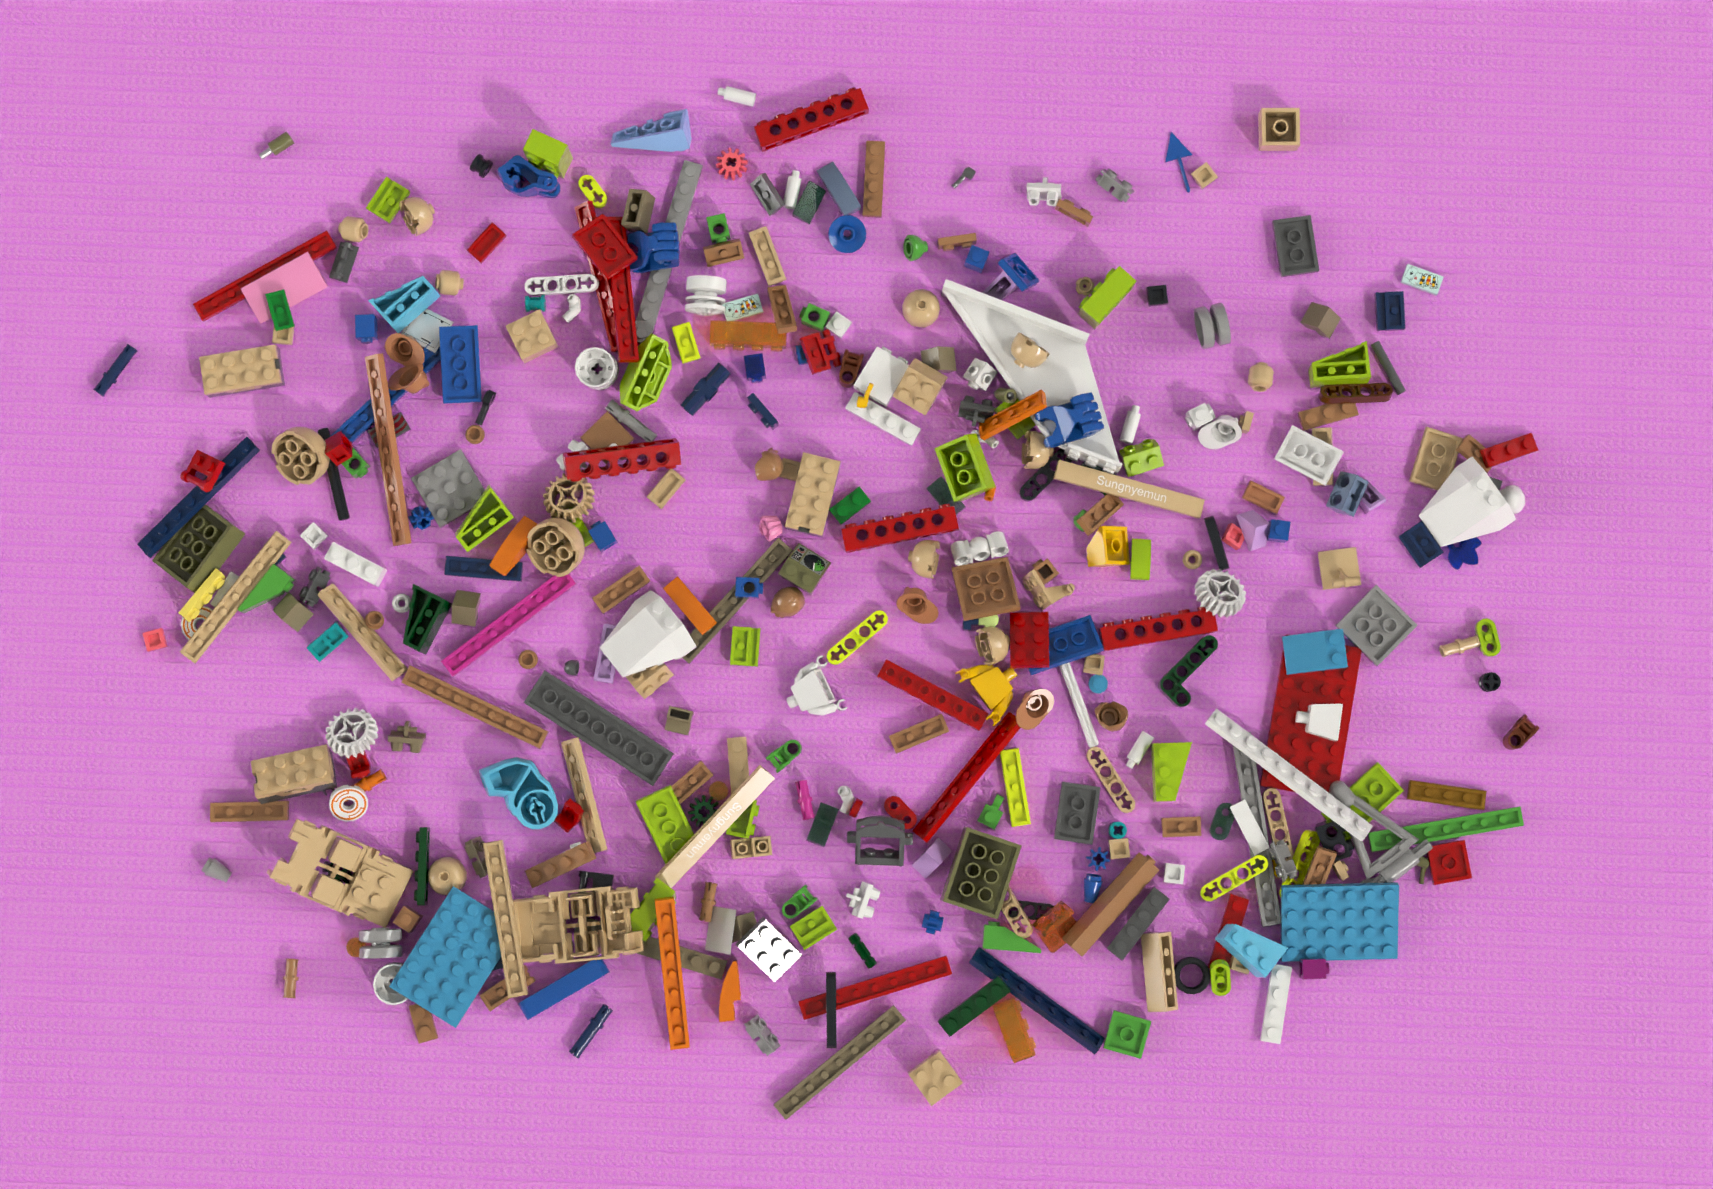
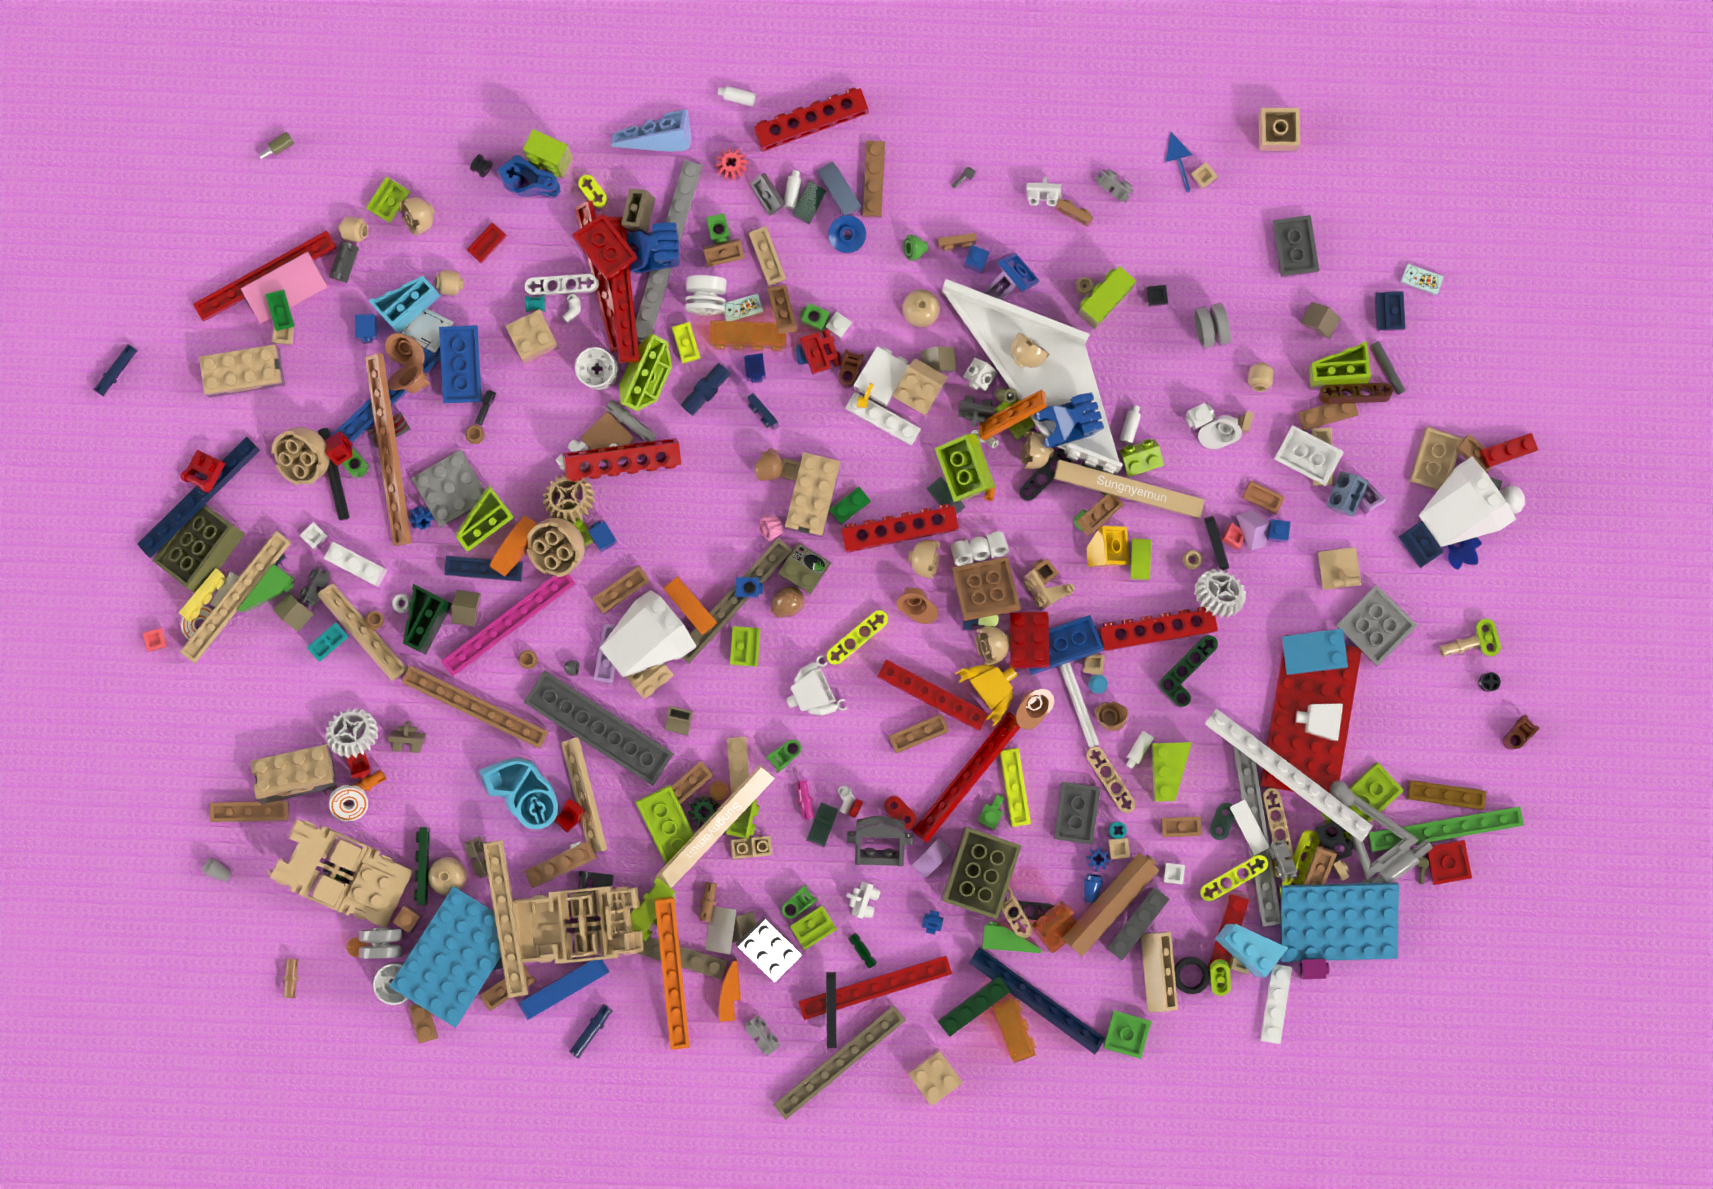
tan tile [647,469,686,510] -> none

